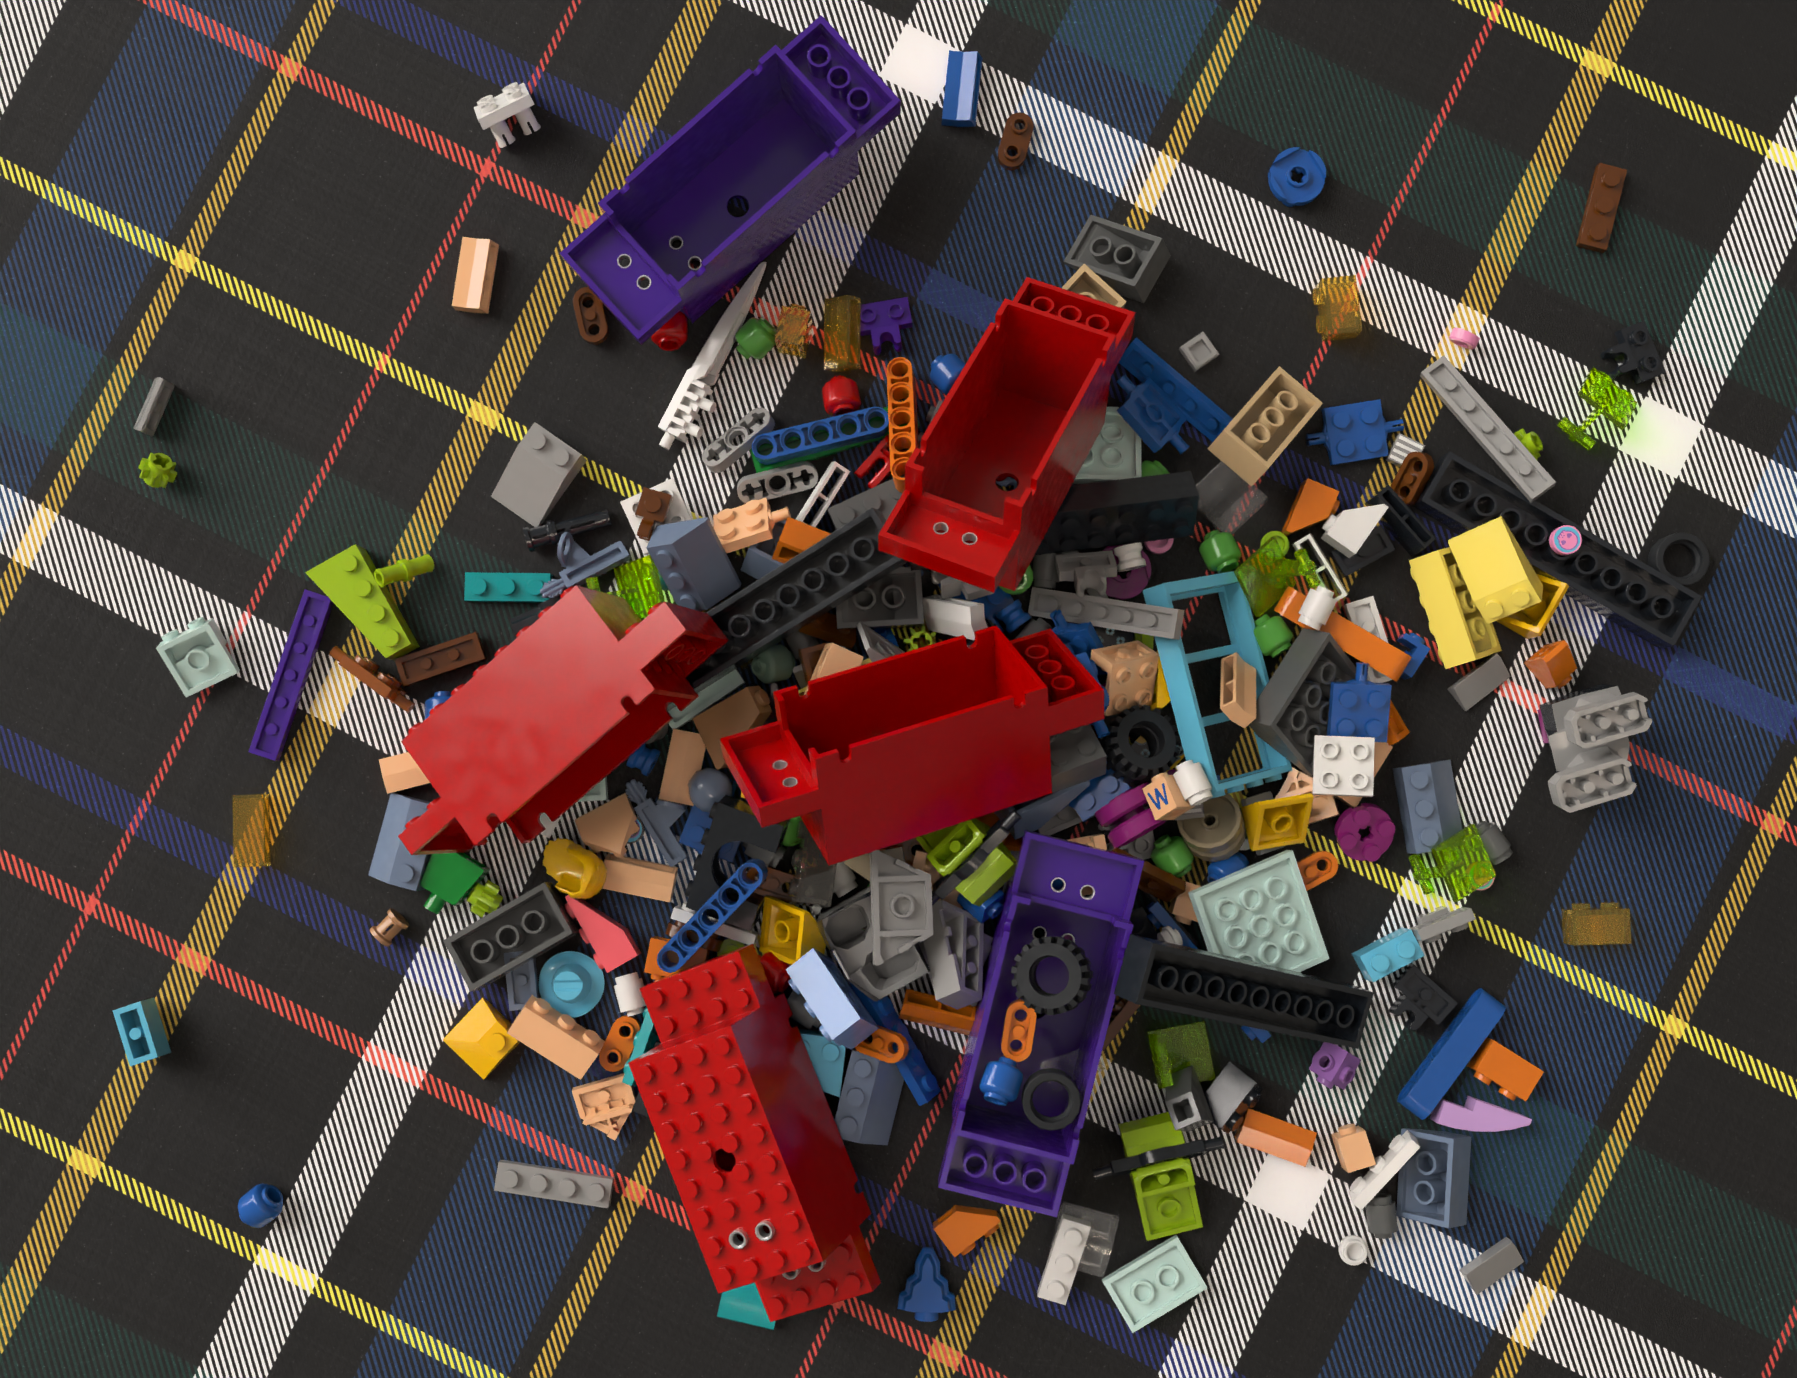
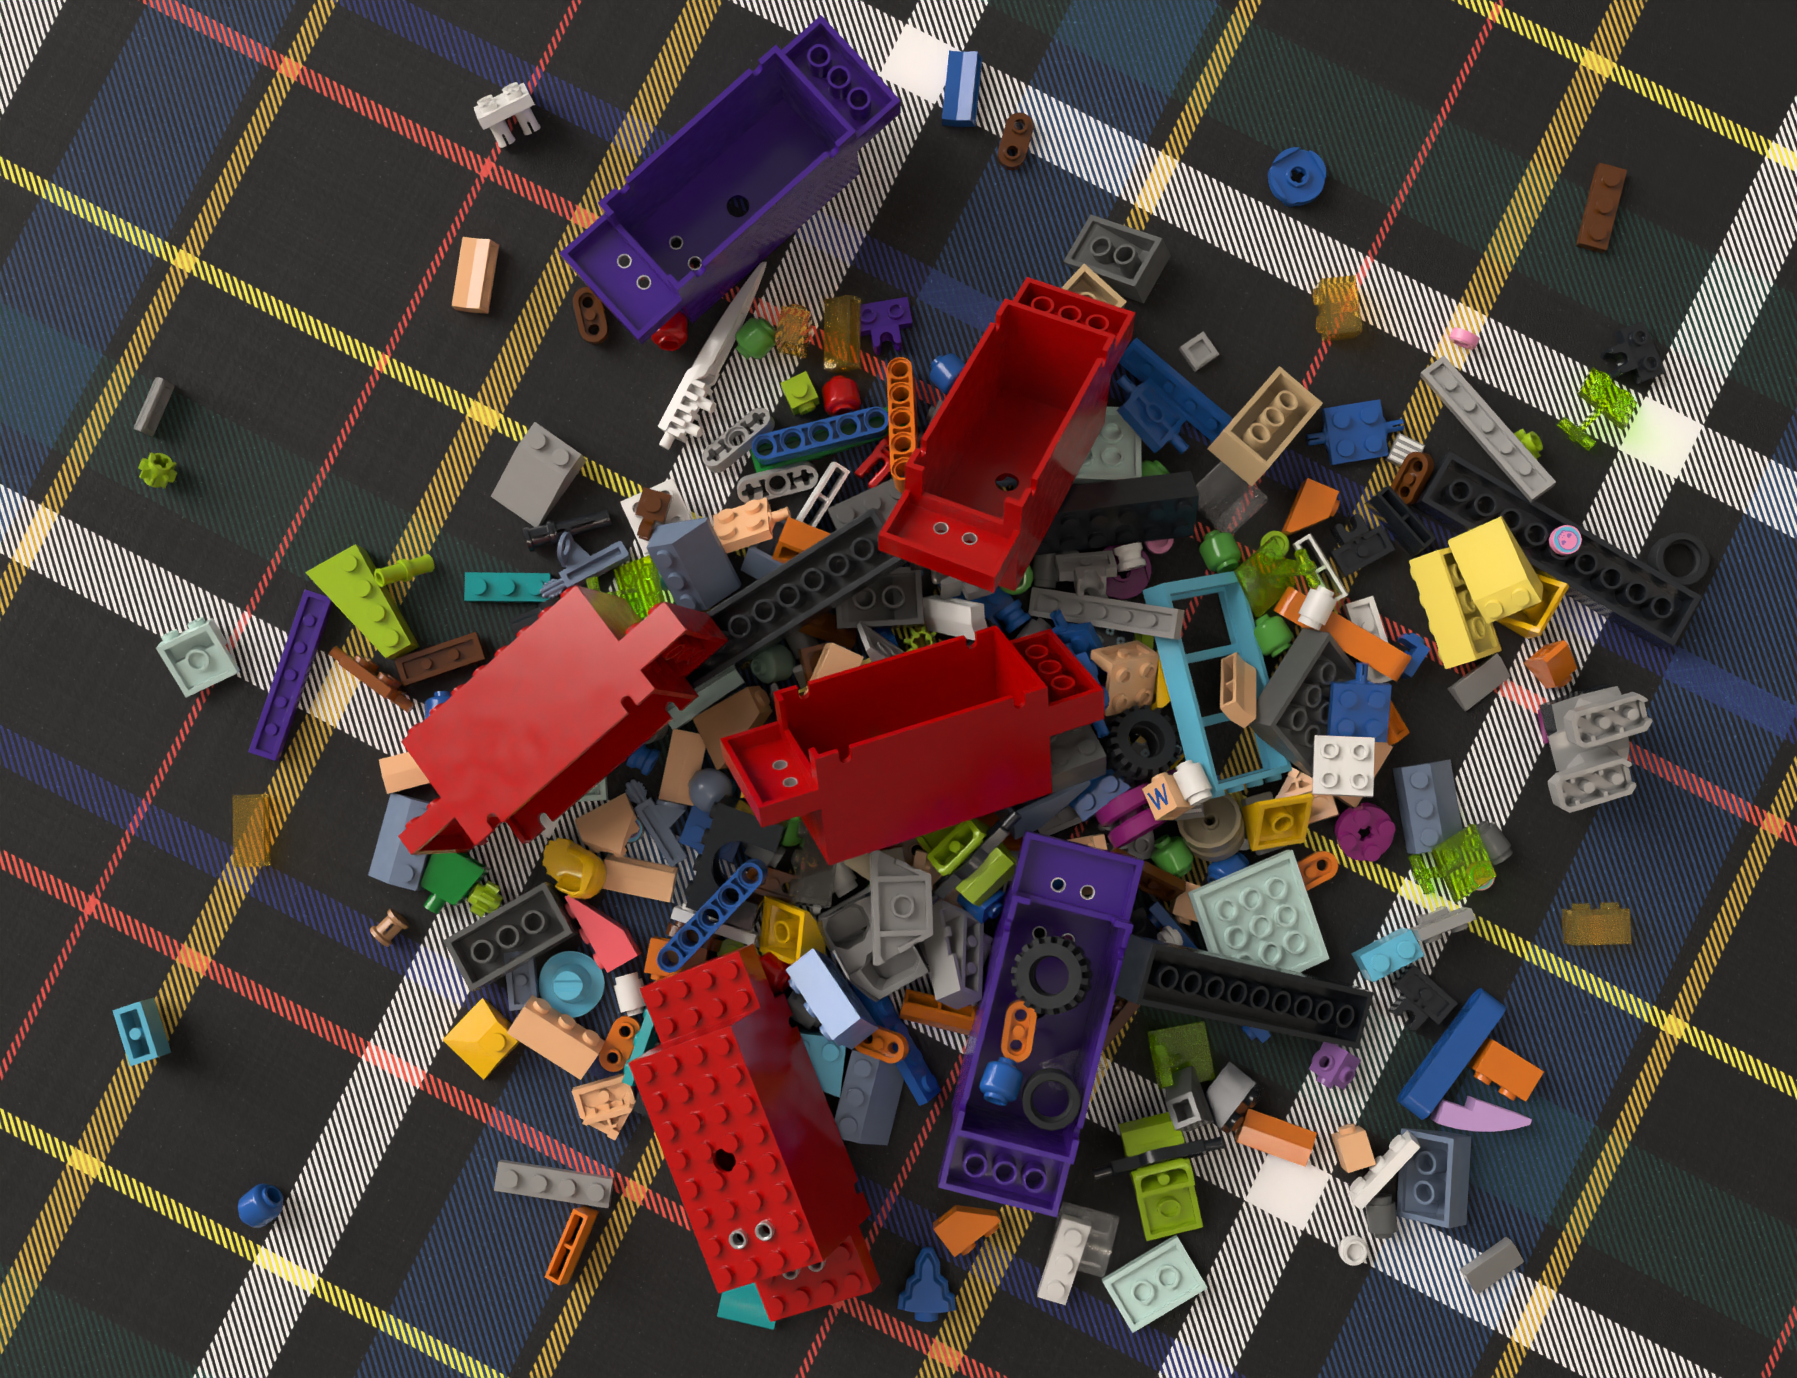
white slope [1321,504,1388,558] -> none
none -> orange piece [545,1205,599,1285]
none -> lime brick [780,371,820,415]

